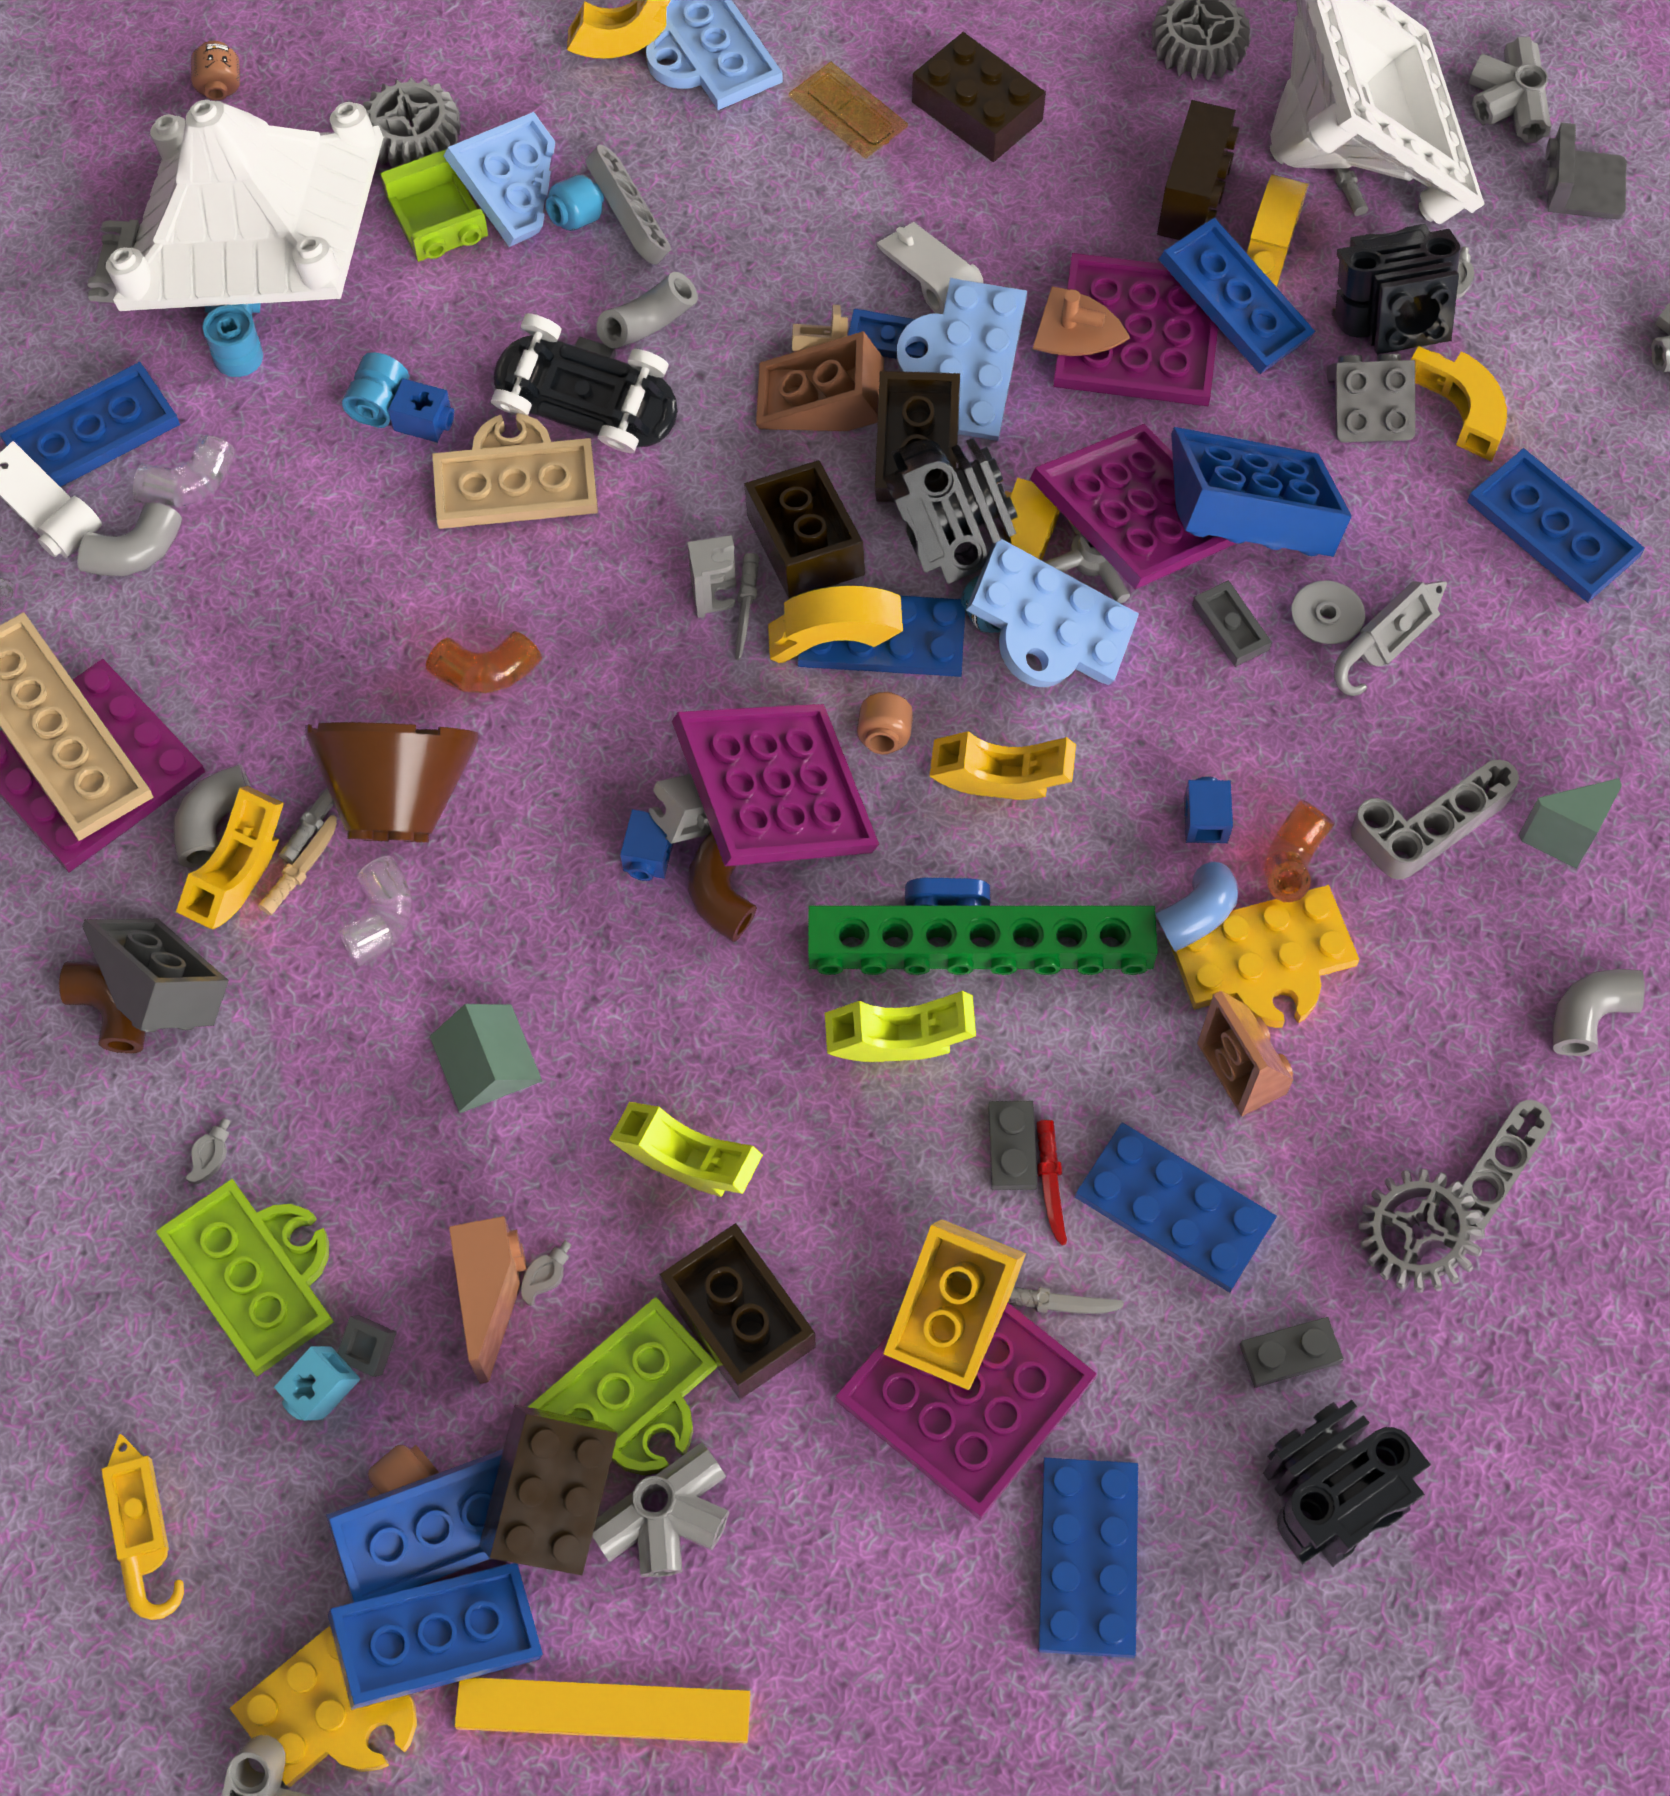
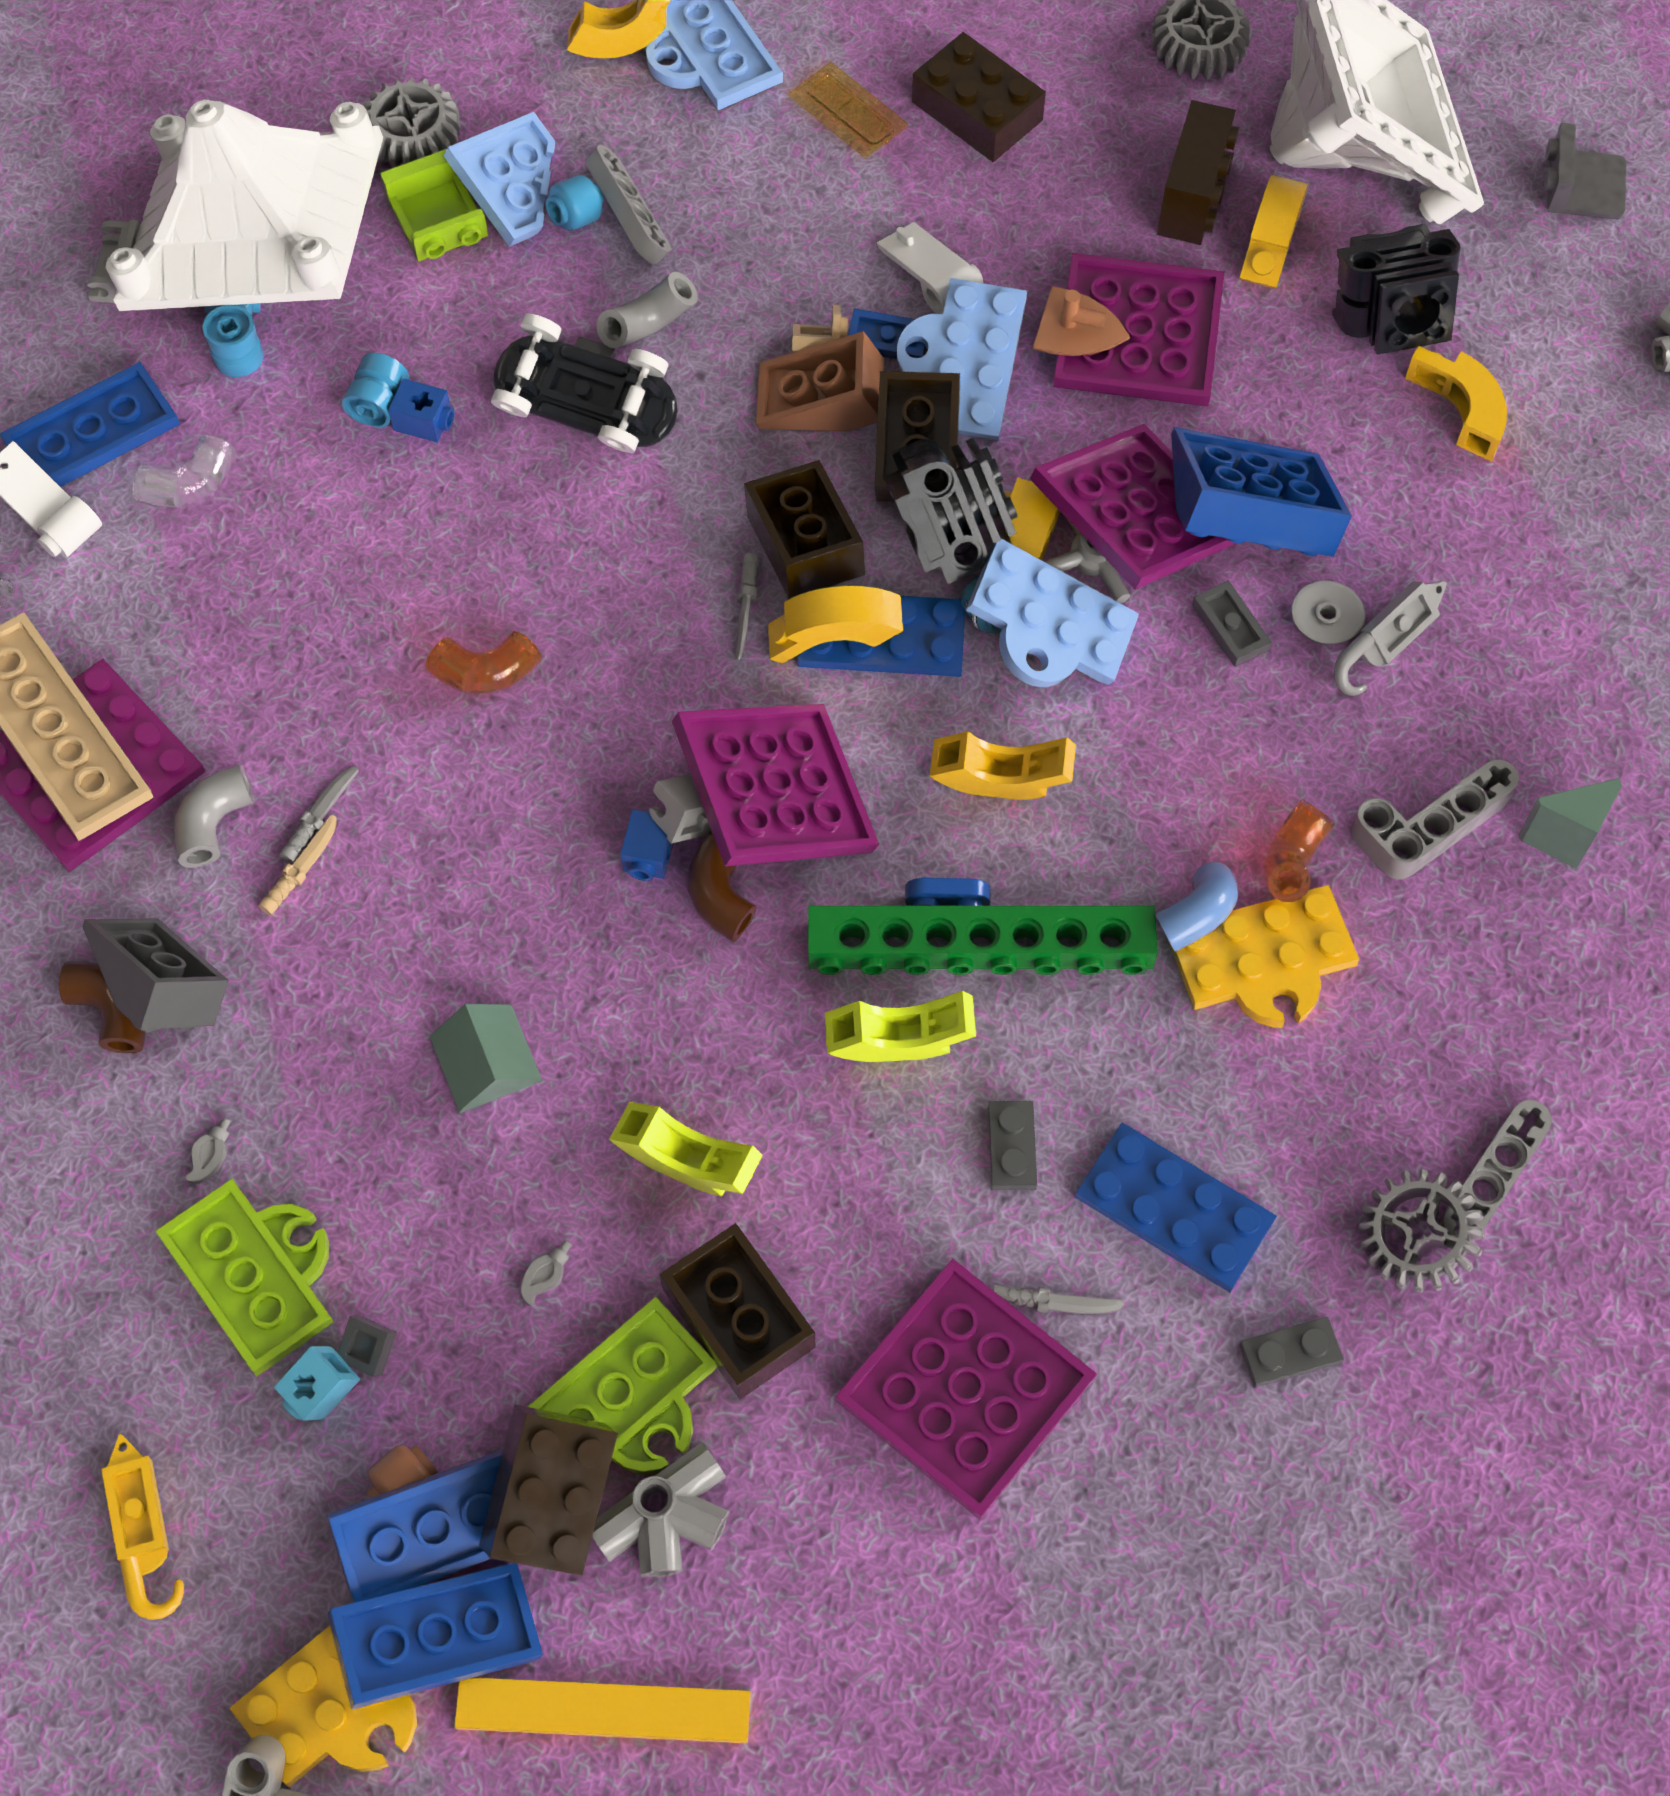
light grey cylinder [78,502,182,577] -> none
yellow arch [176,786,284,930] -> none
nougat head [191,41,240,100] -> none
reddish brown cone [305,722,478,843] -> none
clear cylinder [338,856,412,968] -> none
tan plate [432,413,598,529] -> none
nougat slope [449,1216,527,1384] -> none
light grey hinge [687,535,737,618] -> none
nougat head [857,692,913,754] -> none
yellow slope [883,1219,1026,1390] -> none
red piece [1036,1120,1067,1245] -> none
blue plate [1038,1457,1138,1658] -> none
blue plate [1158,217,1316,374] -> none
blue brick [1184,777,1233,843] -> none
nougat slope [1197,991,1293,1117] -> none
black piece [1263,1400,1431,1567] -> none
flat silver bracket [1327,354,1416,443] -> none
light grey piece [1333,168,1369,216] -> none
light grey piece [1456,246,1475,299] -> none
blue plate [1467,448,1645,603] -> none
light grey piece [1469,37,1551,143] -> none
light grey cylinder [1552,969,1645,1056] -> none

